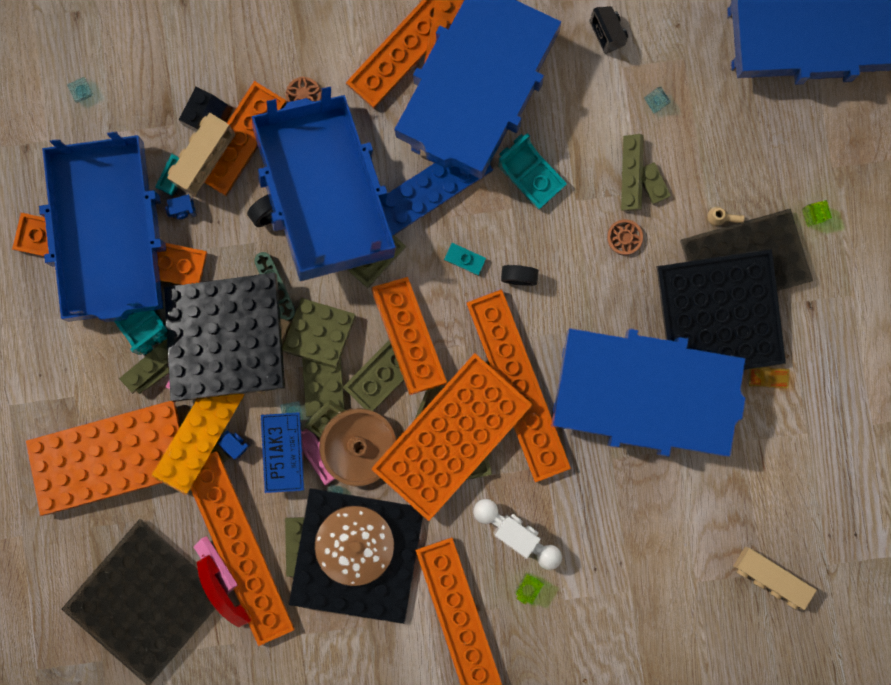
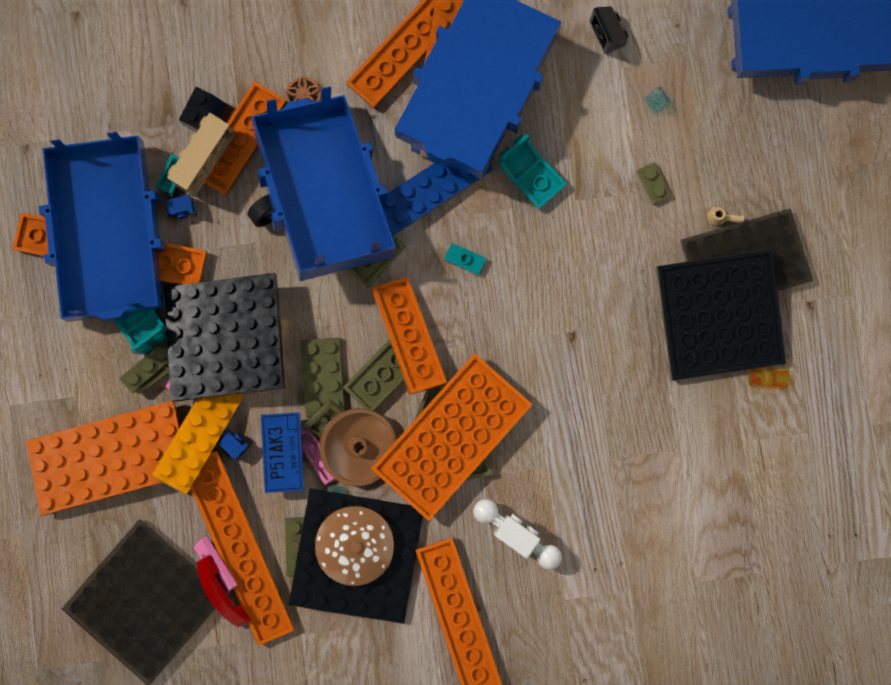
clear light blue plate [67,77,94,103] -> none
sand green beam [254,252,296,321] -> none
clear light blue plate [280,401,303,421] -> none
olive plate [282,298,356,368] -> none
orange plate [466,289,571,482] -> none
black tyre [501,265,539,286] -> none
clear neon green brick [514,572,544,605] -> none
blue piece [551,328,745,457] -> none
nougat wheel [607,219,643,255] -> none
olive plate [621,134,644,212] -> none
tan brick [733,547,817,610] -> none
clear neon green brick [802,200,832,227] -> none

